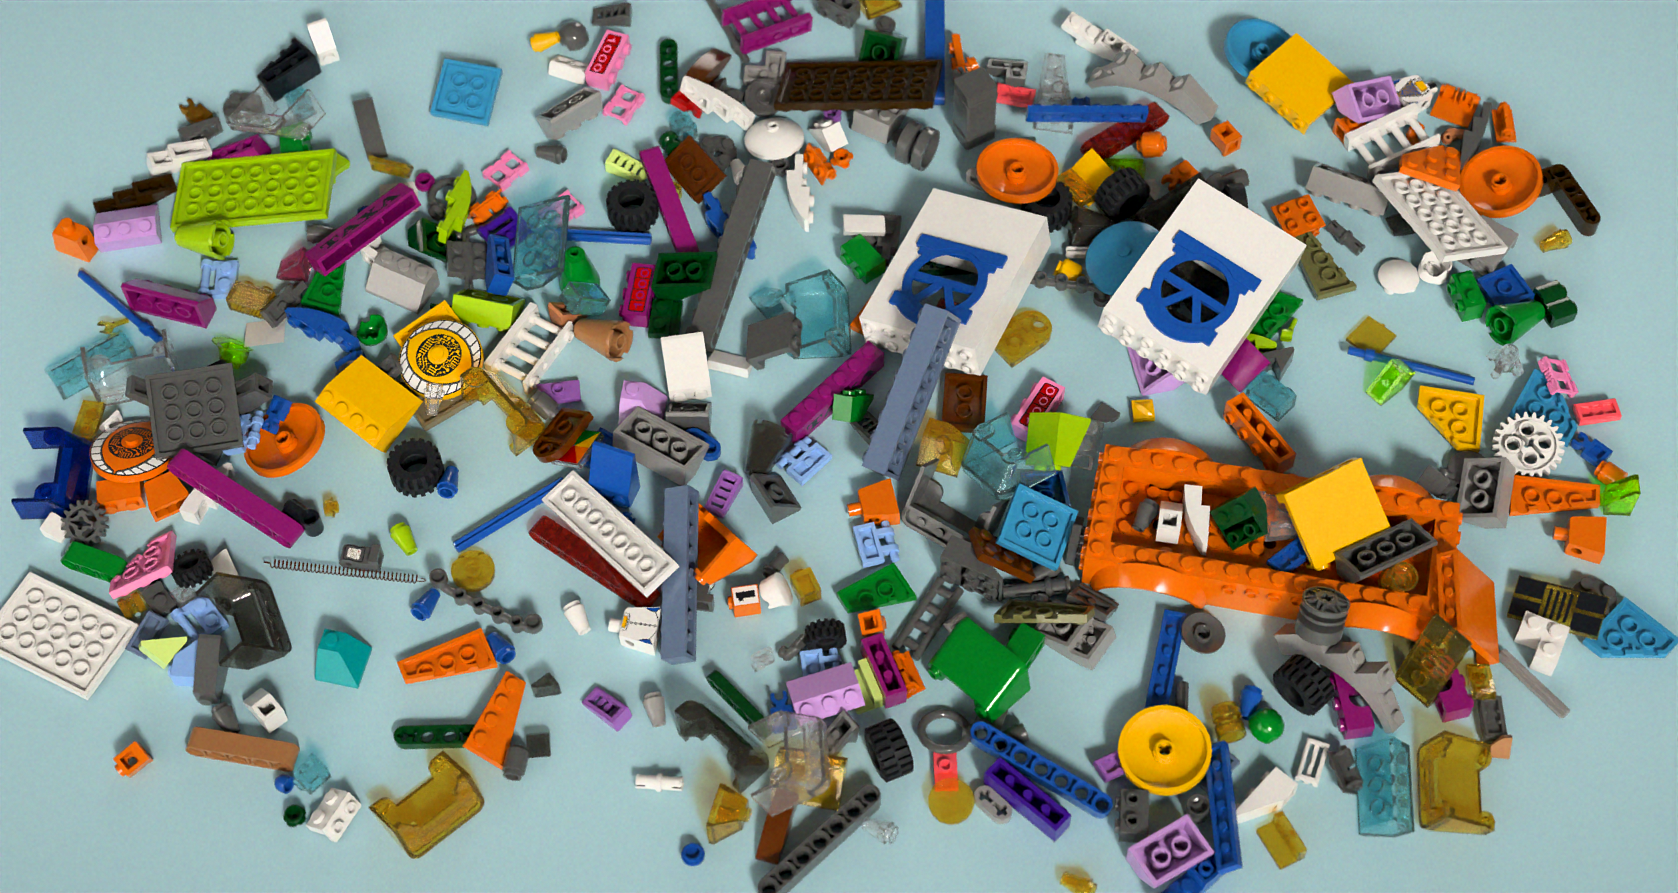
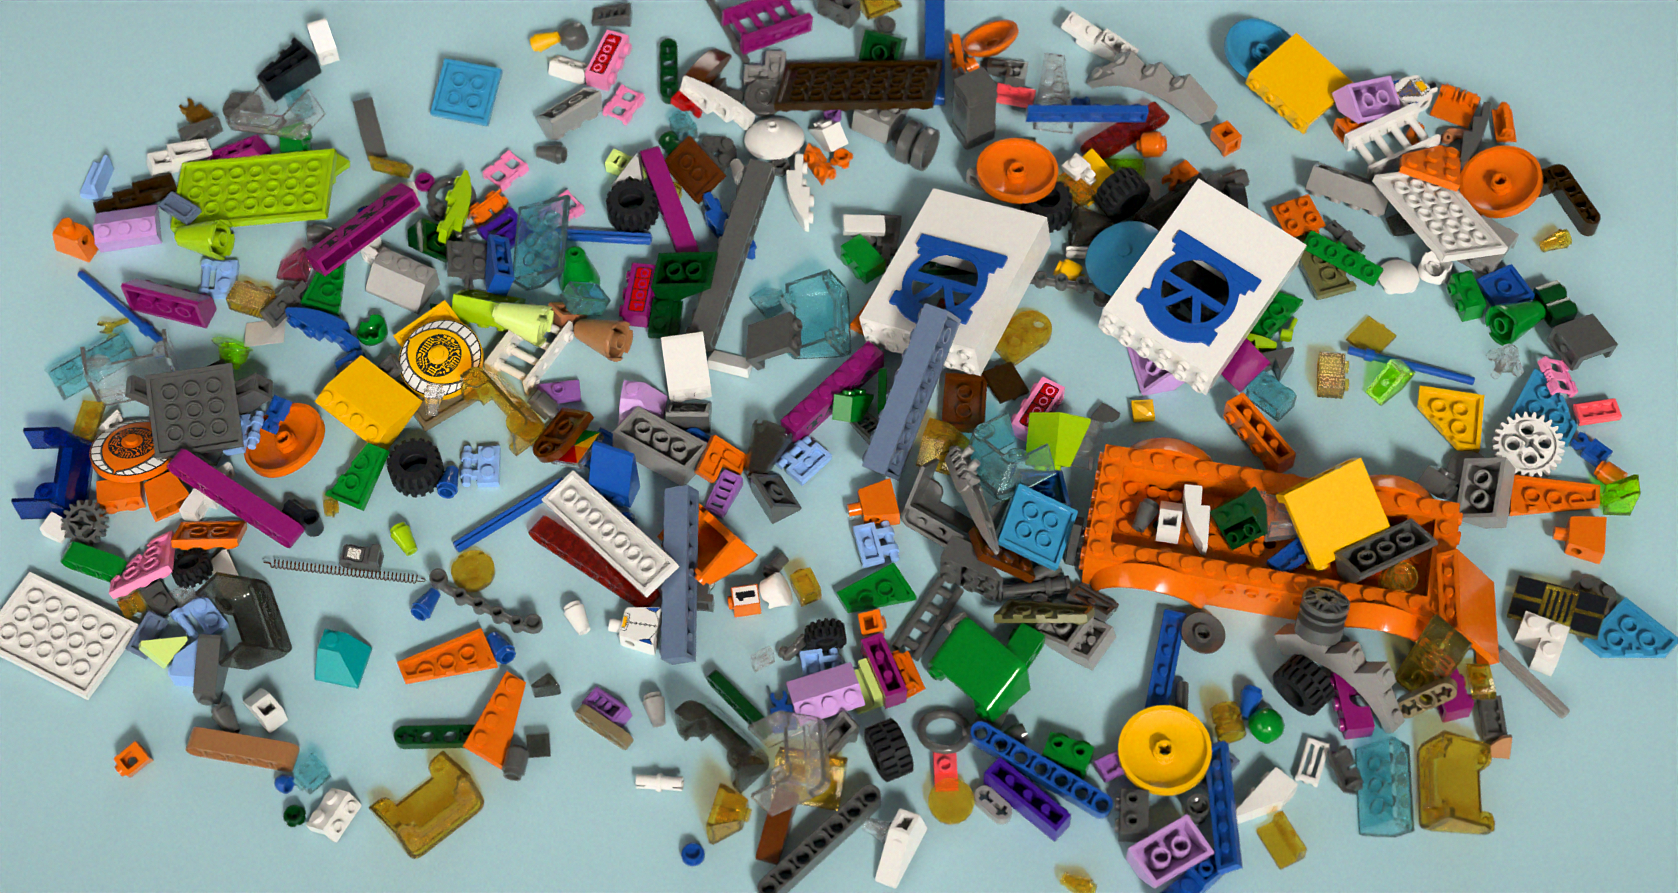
none -> light blue panel [80,155,114,201]
none -> sand blue tile [158,191,202,225]
none -> orange plate [171,520,247,550]
none -> green wing [325,443,390,511]
none -> light blue plate [460,445,501,488]
none -> yellowish green cone [492,302,554,347]
none -> dark tan beam [574,704,634,750]
none -> slope [611,152,644,187]
none -> orange plate [694,435,749,483]
none -> white slope [875,809,928,889]
none -> green tile [878,368,887,414]
none -> light grey piece [945,445,1000,554]
none -> orange dish [962,20,1019,57]
none -> dark brown piece [982,361,1030,404]
none -> green brick [1042,732,1095,780]
none -> white plate [1062,153,1097,186]
none -> green bracket [1304,231,1384,287]
none -> clear yellow brick [1317,352,1349,399]
none -> dark tan beam [1397,677,1457,718]
none -> dark grey panel [1546,313,1618,371]

